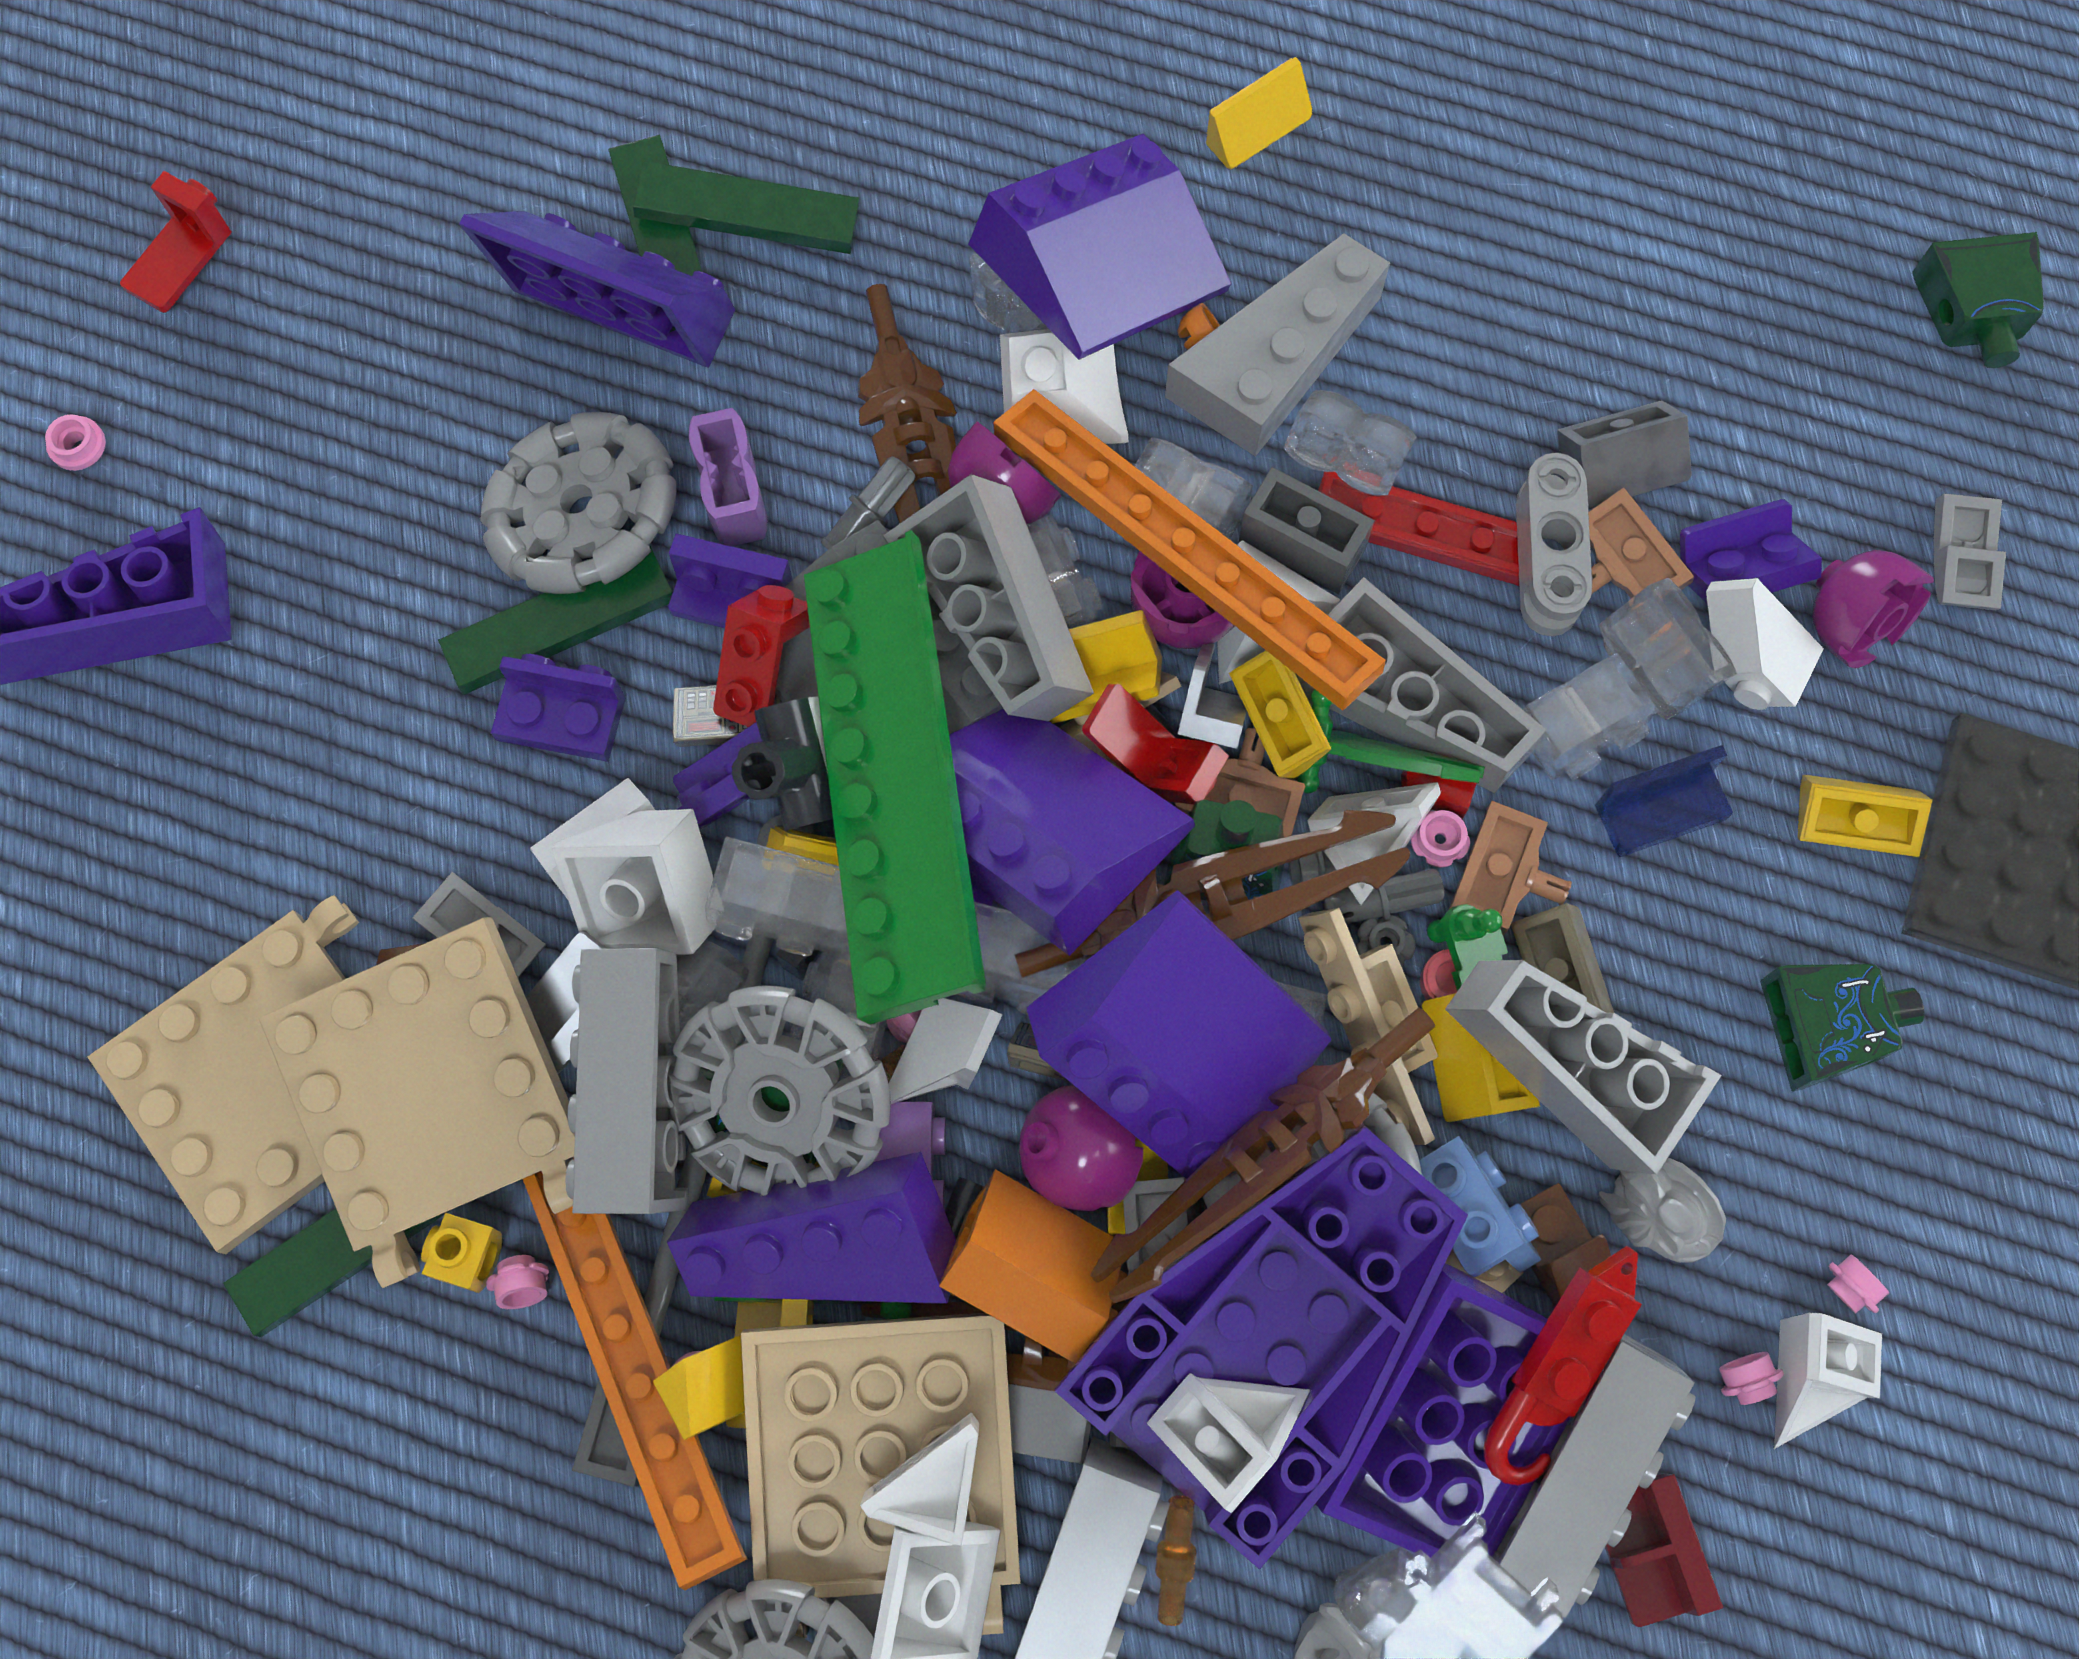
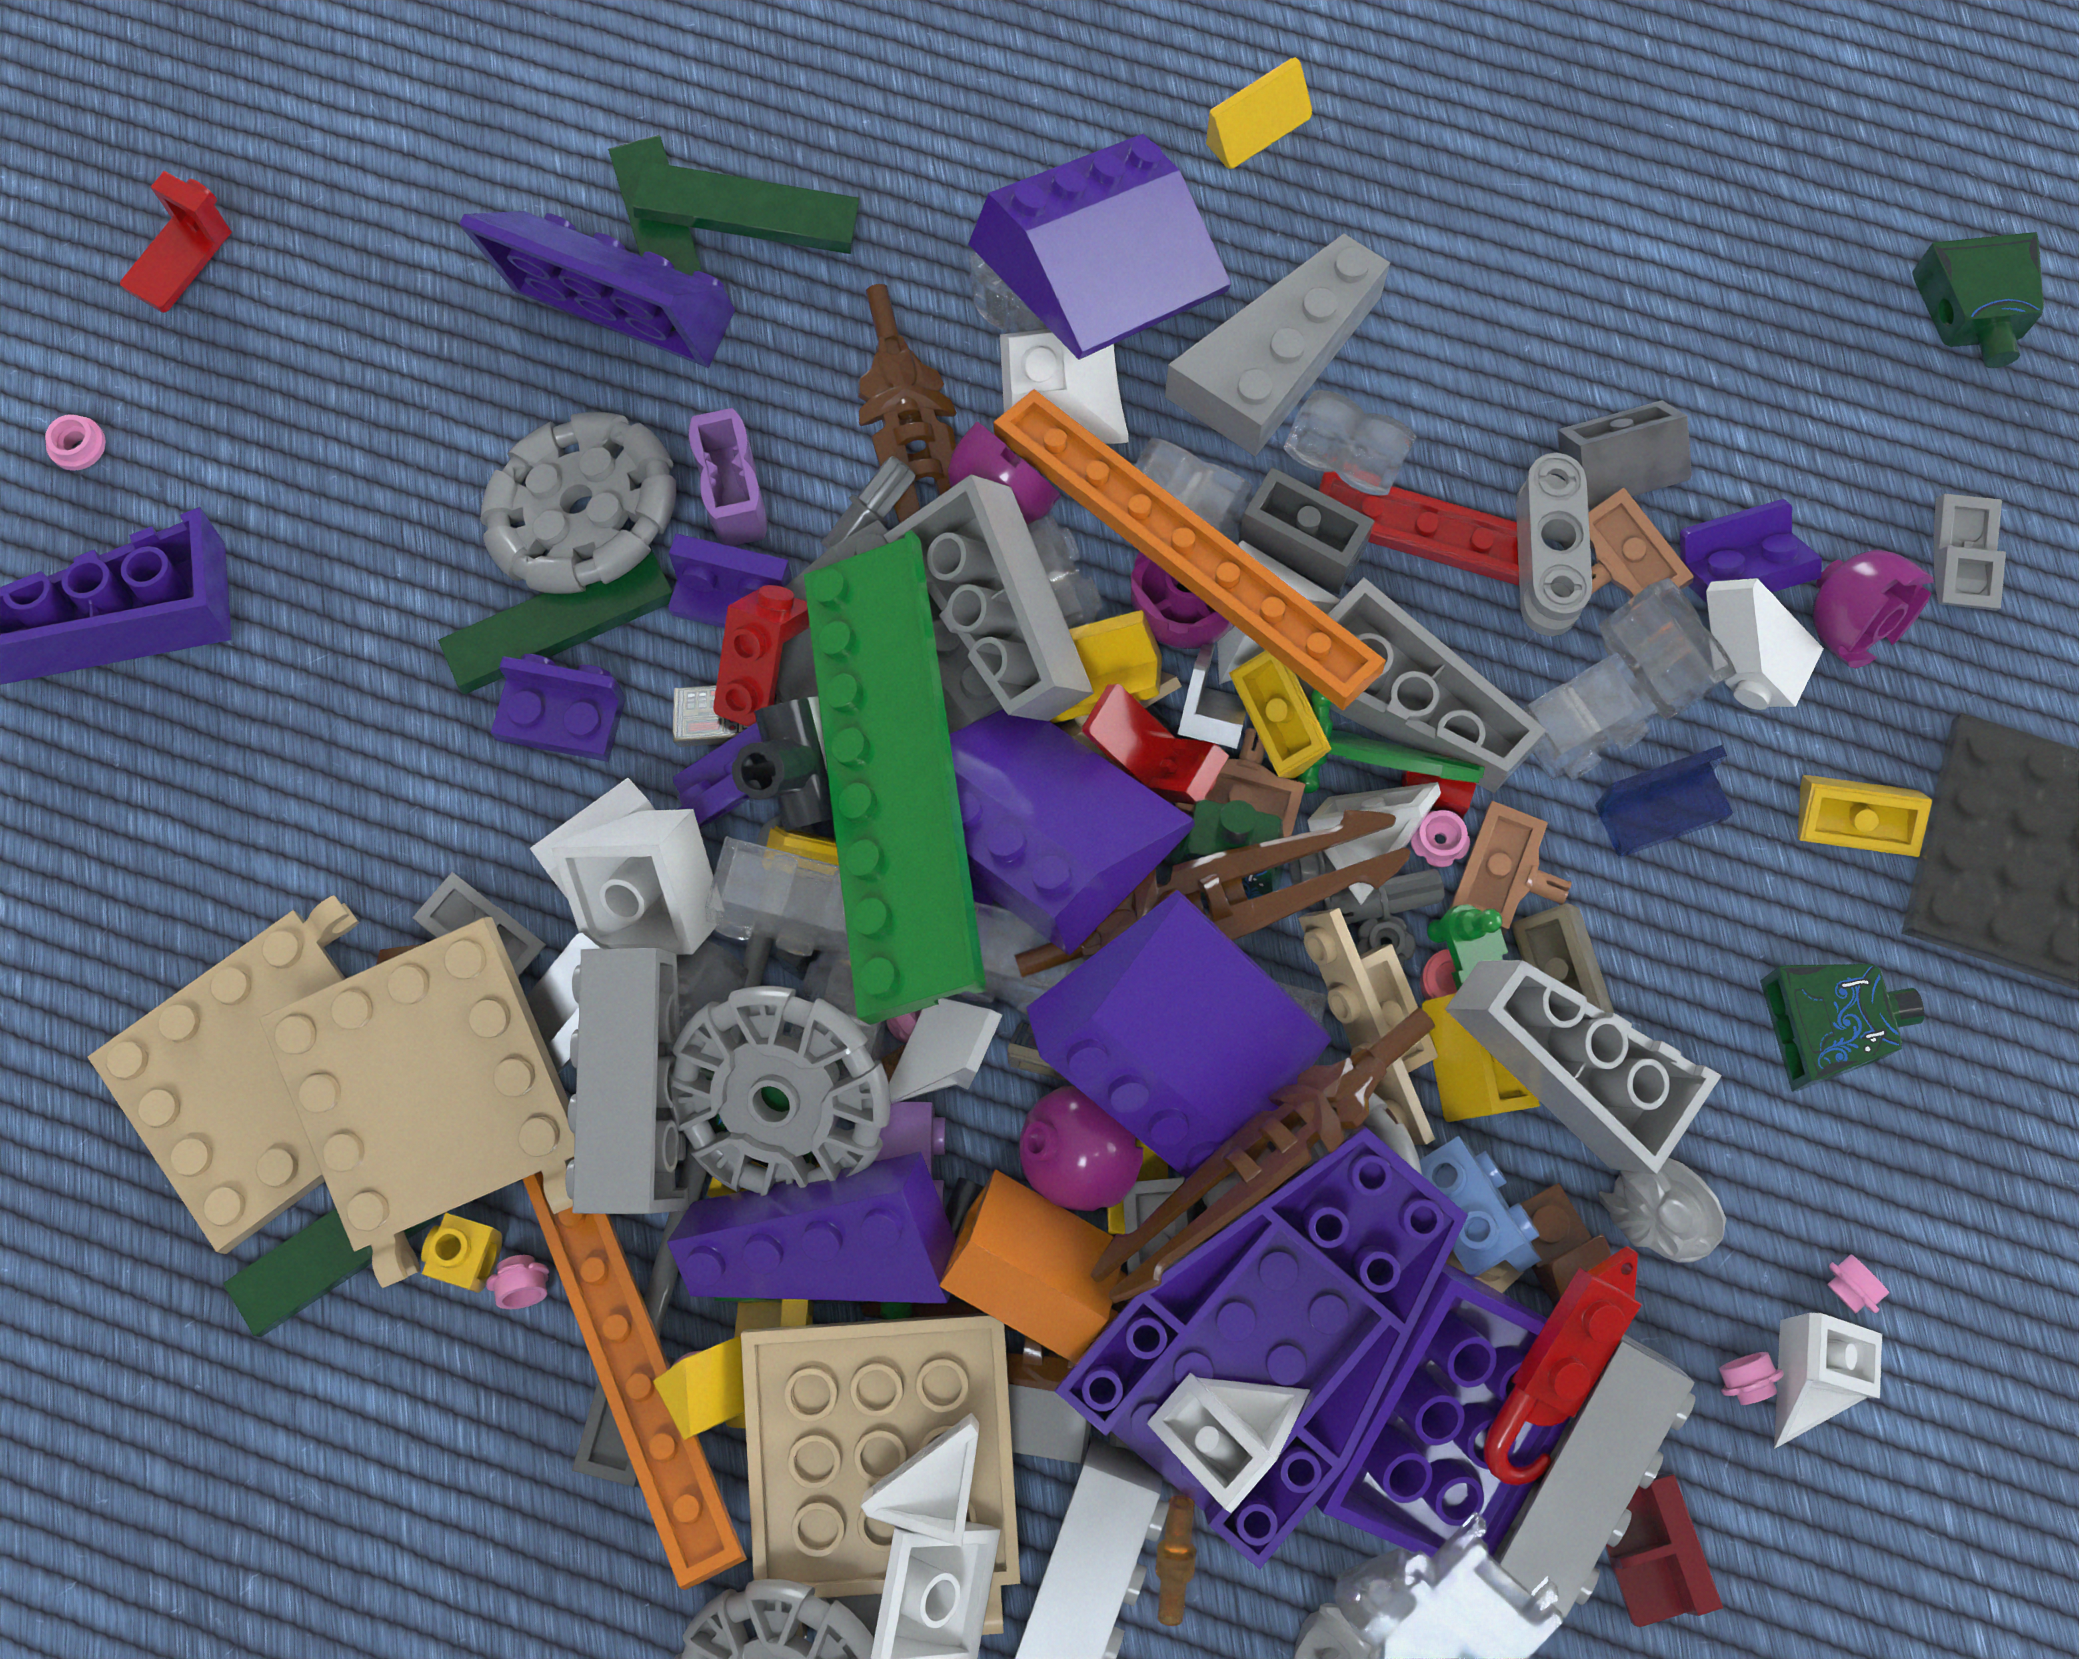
orange hinge [1177,303,1220,350] -> none

